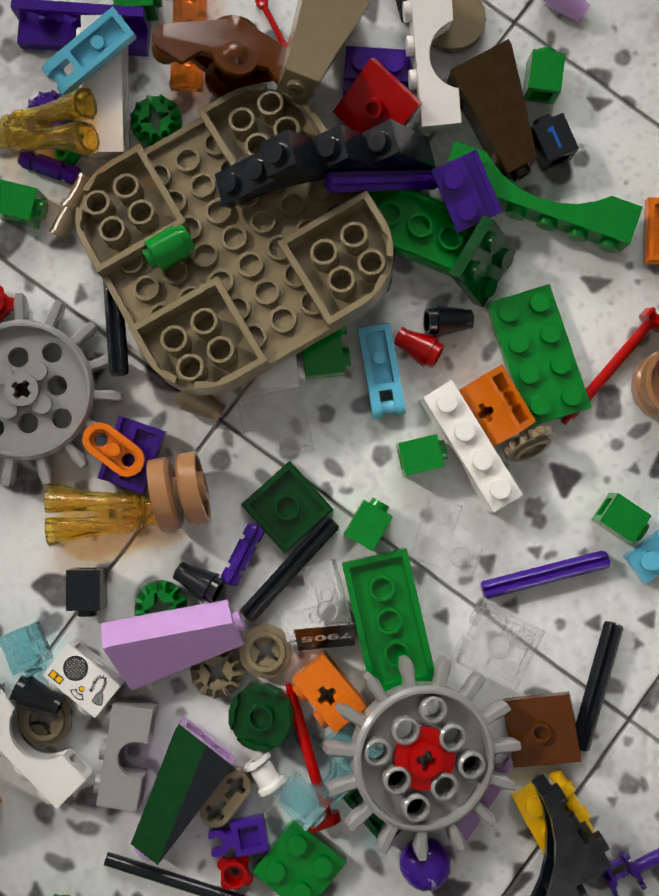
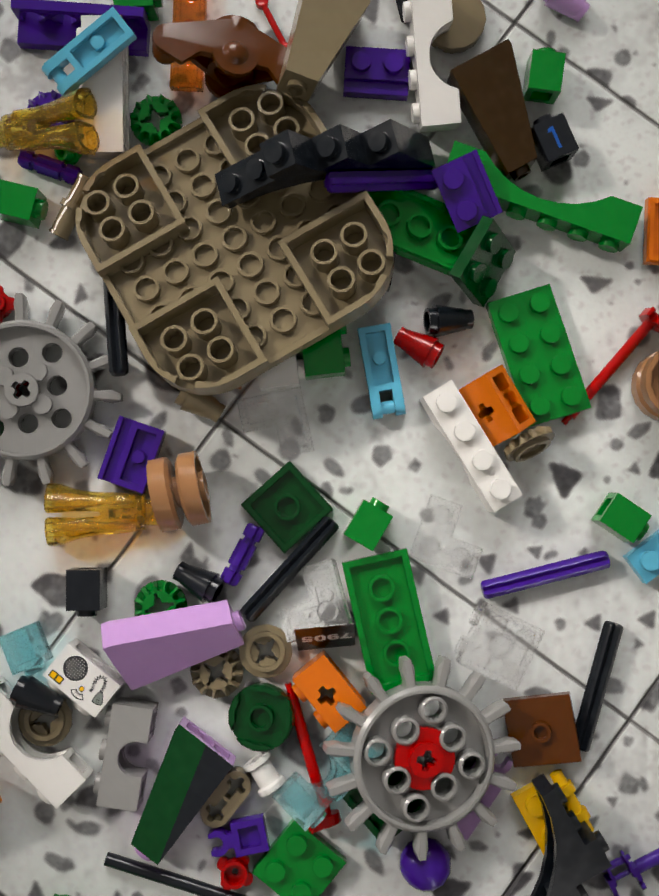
orange plate [83,422,146,477] -> none
green brick [142,224,196,272] -> none
red plate [333,58,422,133] -> none
green brick [396,434,448,476] -> none

